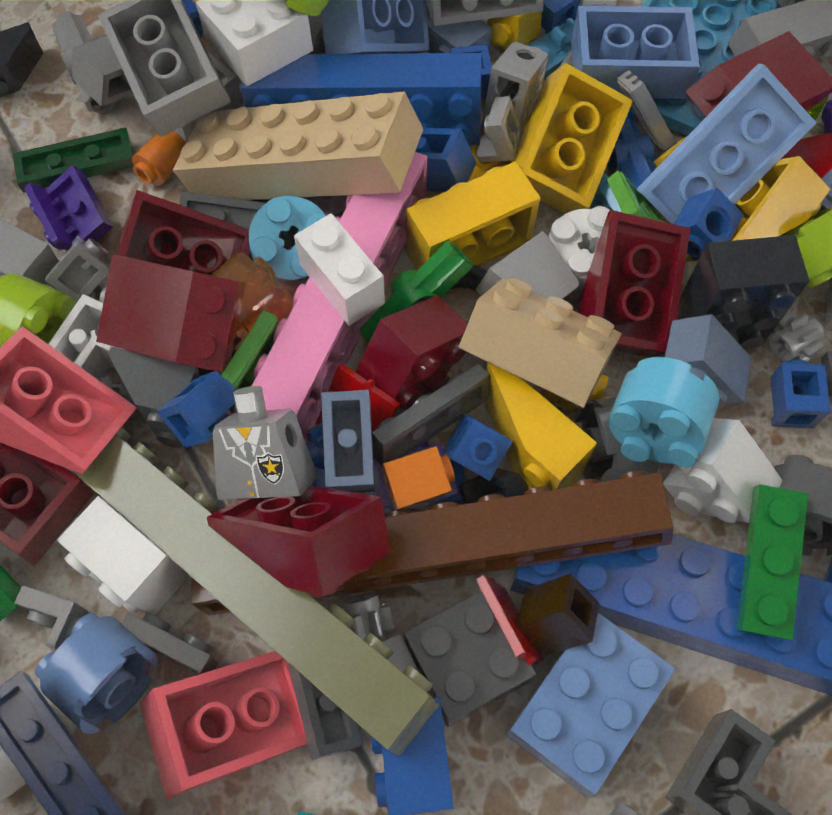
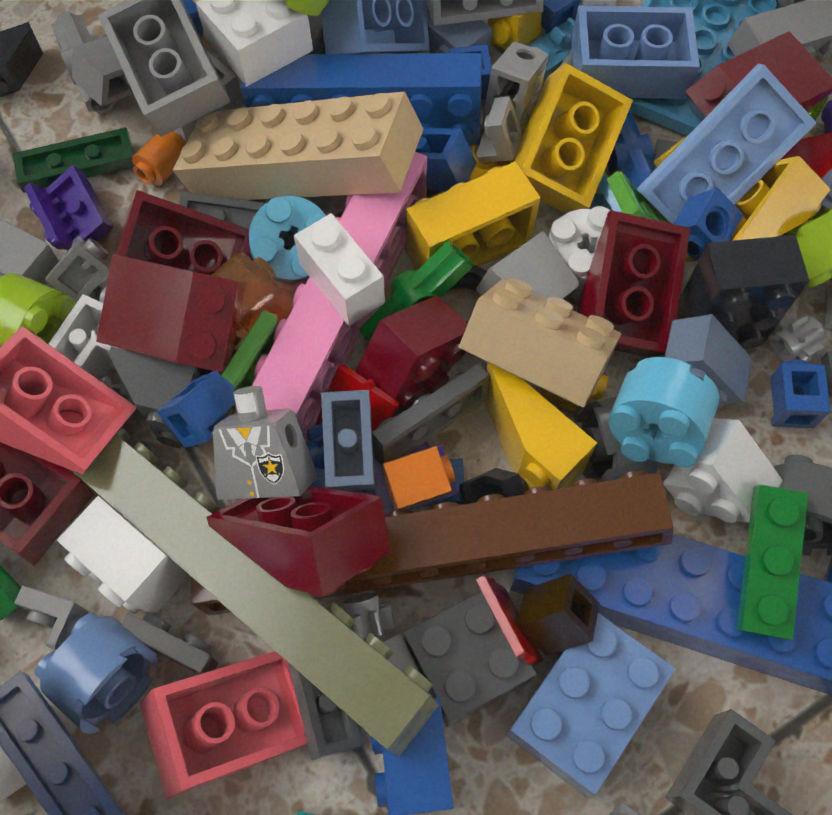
blue brick [443,413,513,481] -> none
light grey tile [617,70,676,150] -> none

